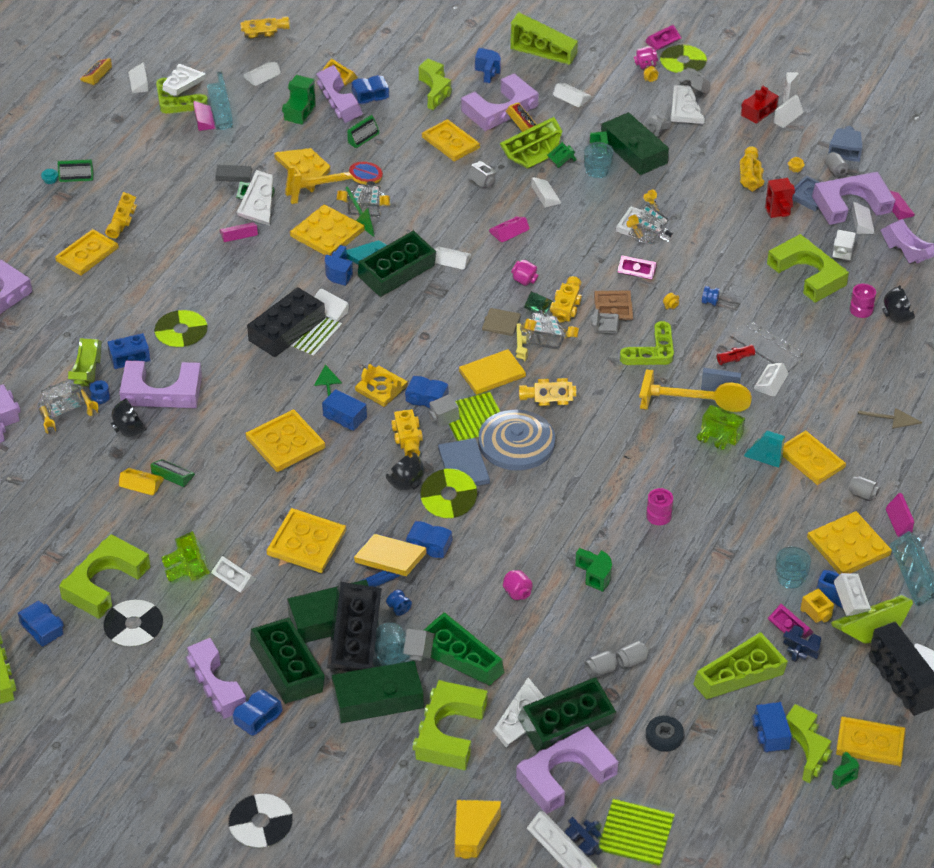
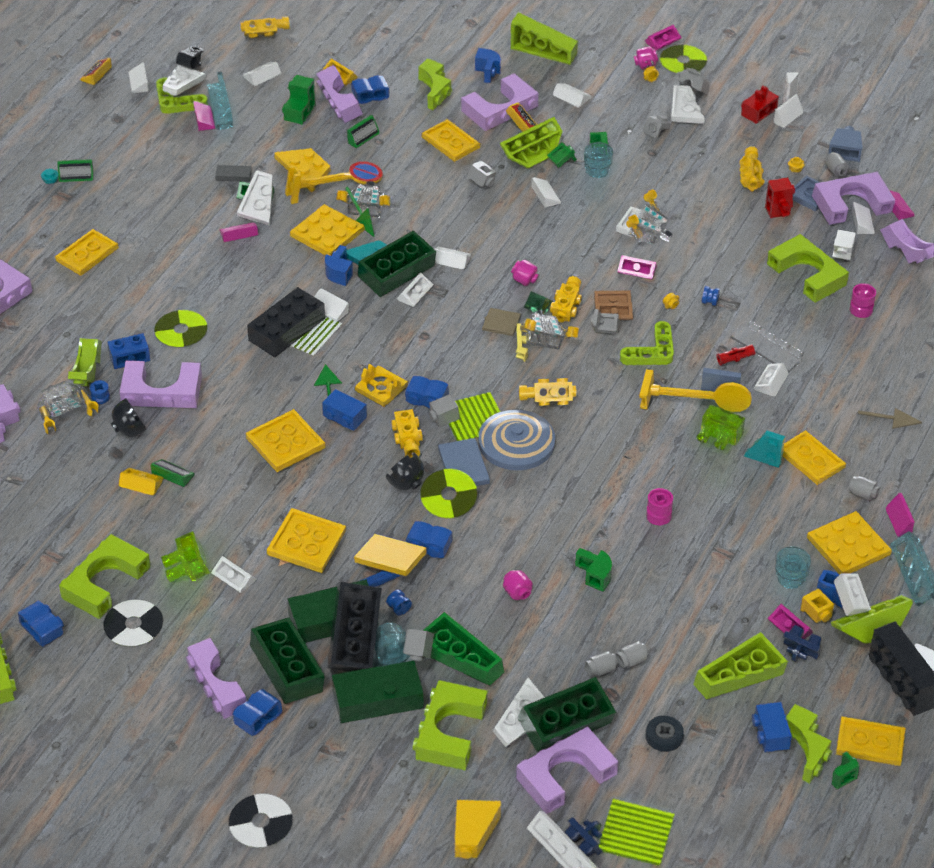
yellow brick [105,192,137,239] -> none
yellow tile [459,349,526,395] -> none
dark pink slope [489,216,529,242] -> none
dark green brick [601,112,669,176] -> none
black cylinder [882,285,915,323] -> none
none -> black piece [176,46,204,69]
none -> white slope [397,272,434,307]

